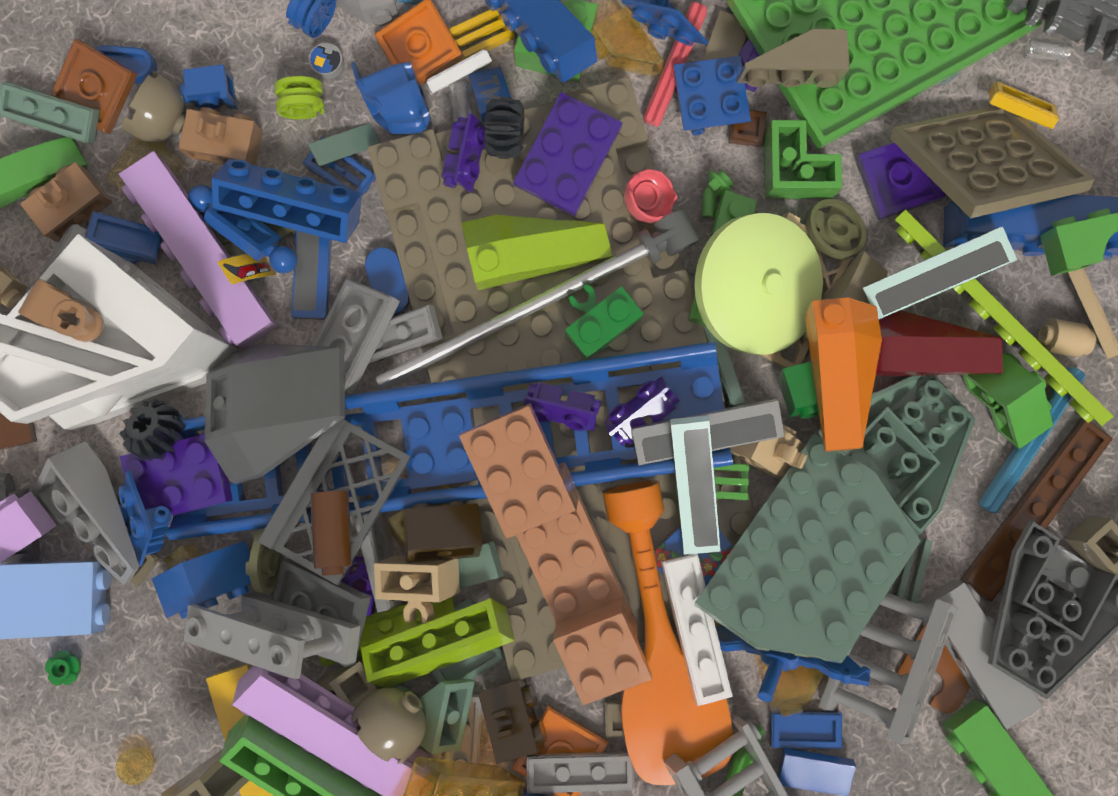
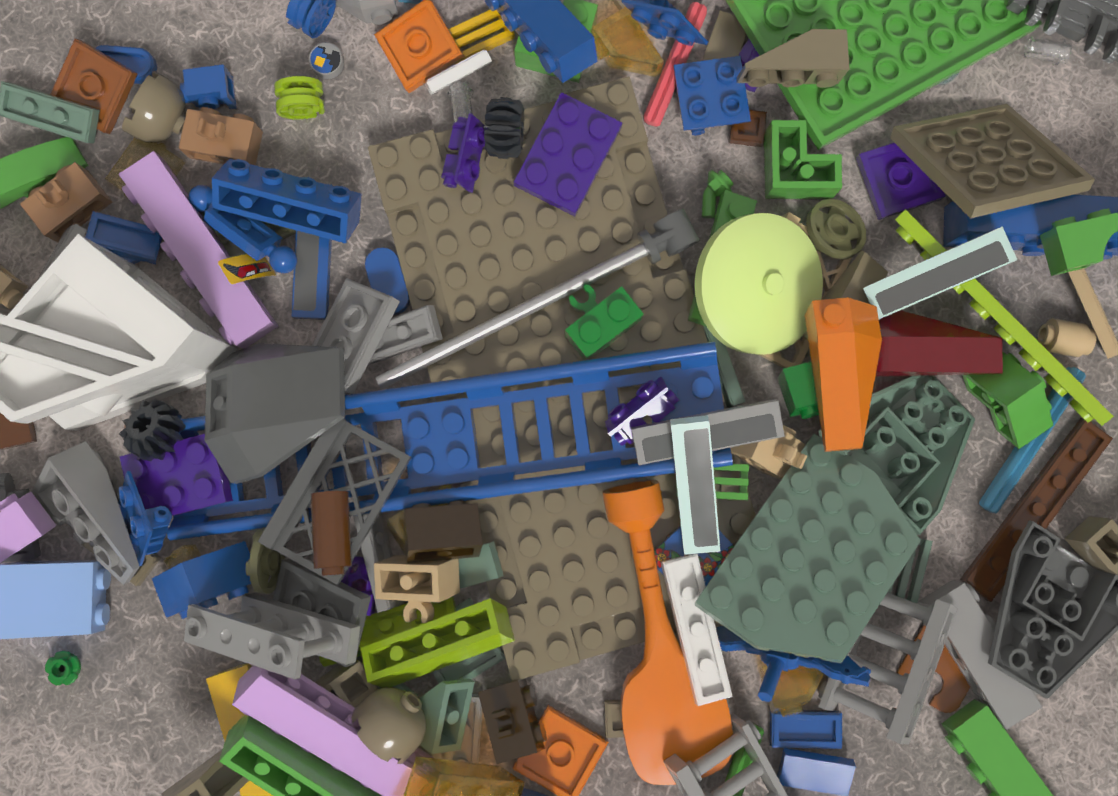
medium nougat piece [18,278,104,342] -> none
clear yellow tile [116,747,155,785] -> none
blue tile [302,136,376,199] -> none
sand green sticker [308,123,380,166] -> none
blue piece [351,61,431,134] -> none
nougat bracket [459,403,652,706] -> none
lime wedge [461,215,613,290] -> none
blue tile [468,66,512,123] -> none
dark purple hinge [524,382,601,431] -> none
light grey tile [527,751,635,794] -> none
coral hair [623,169,678,223] -> none
yellow tile [988,81,1059,130] -> none

